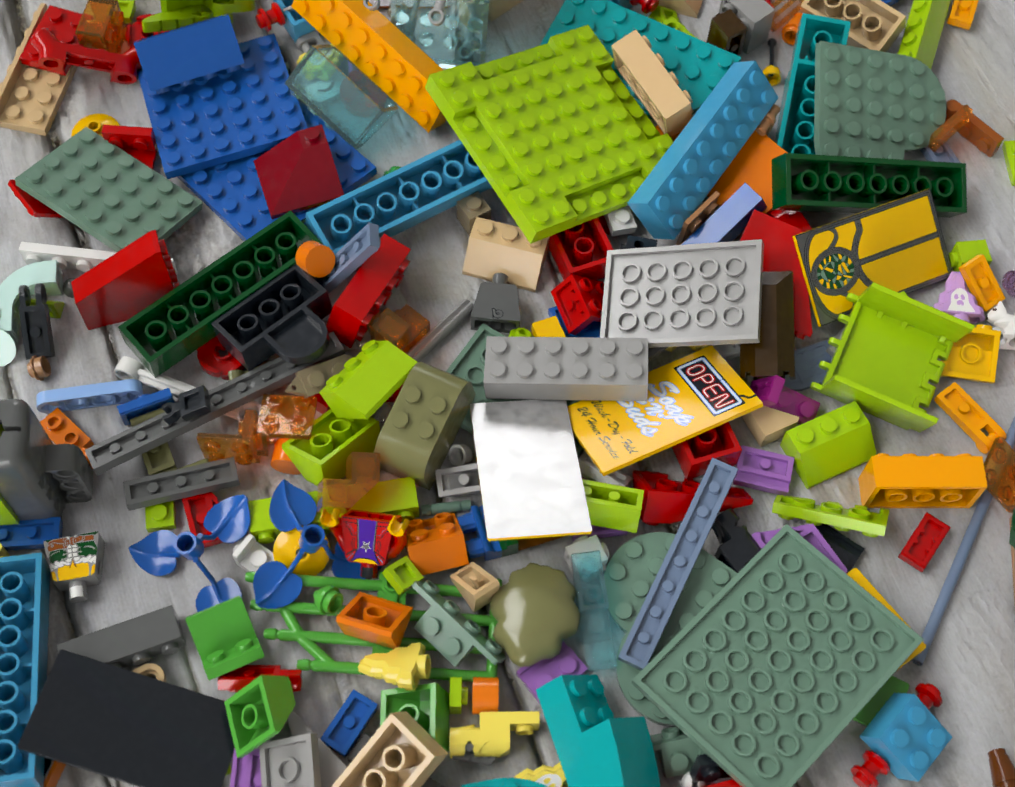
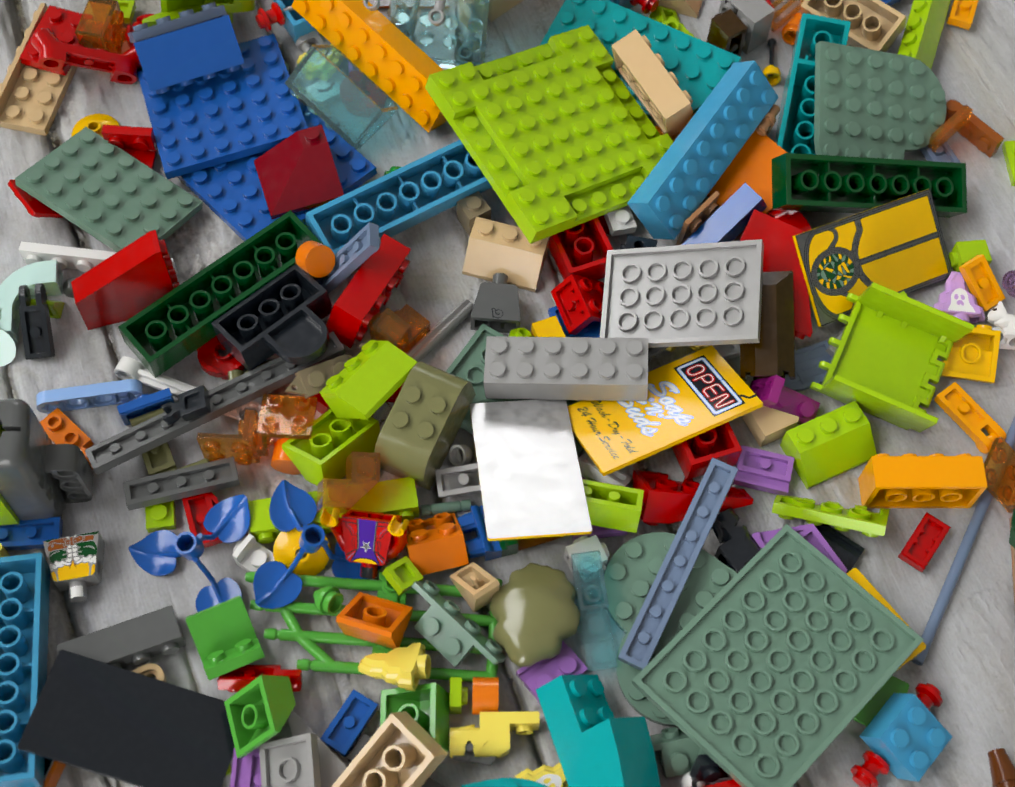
medium nougat plate [27,355,51,381] -> none
none -> sand blue plate [127,2,227,43]

